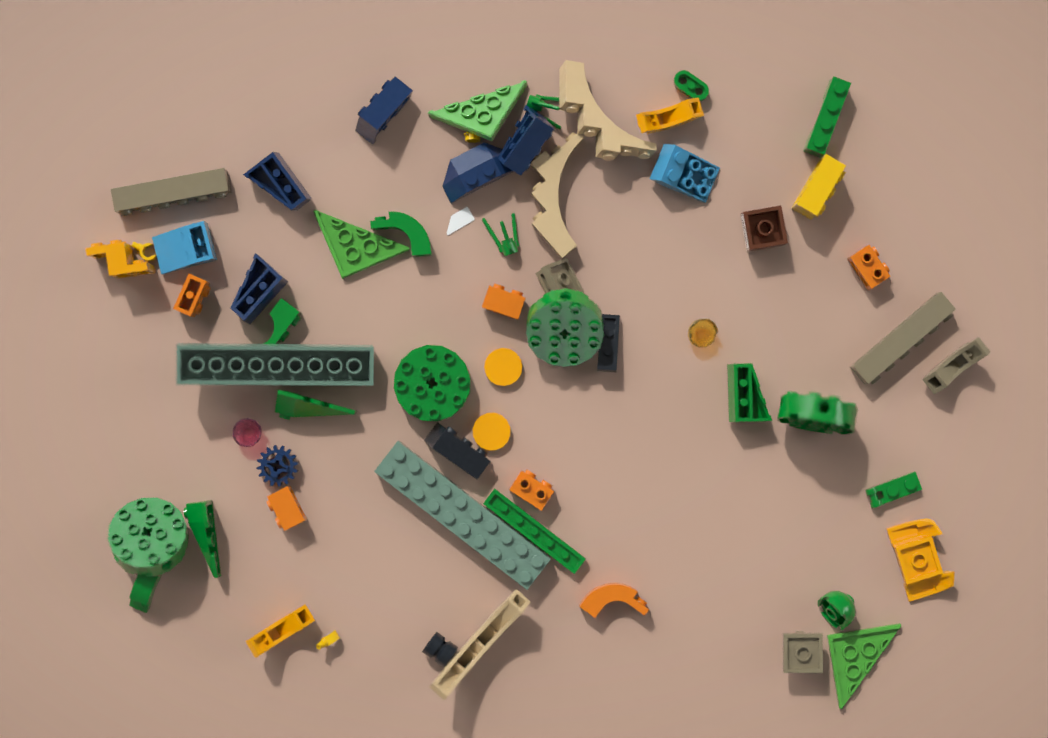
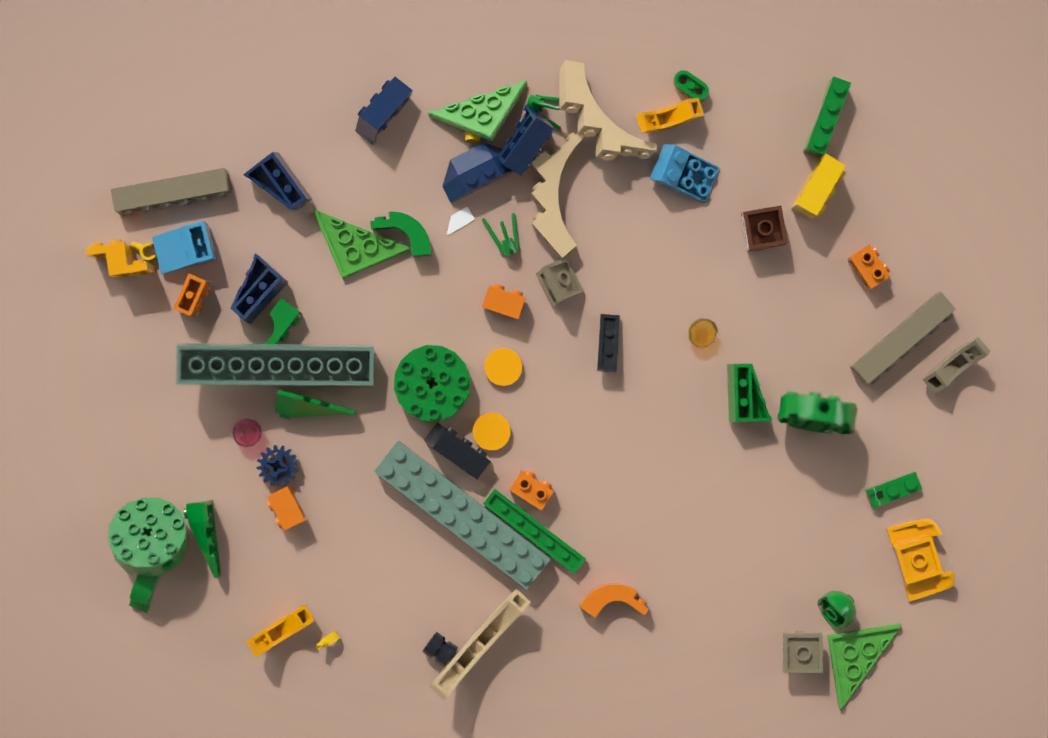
green brick [526,289,604,367] -> none

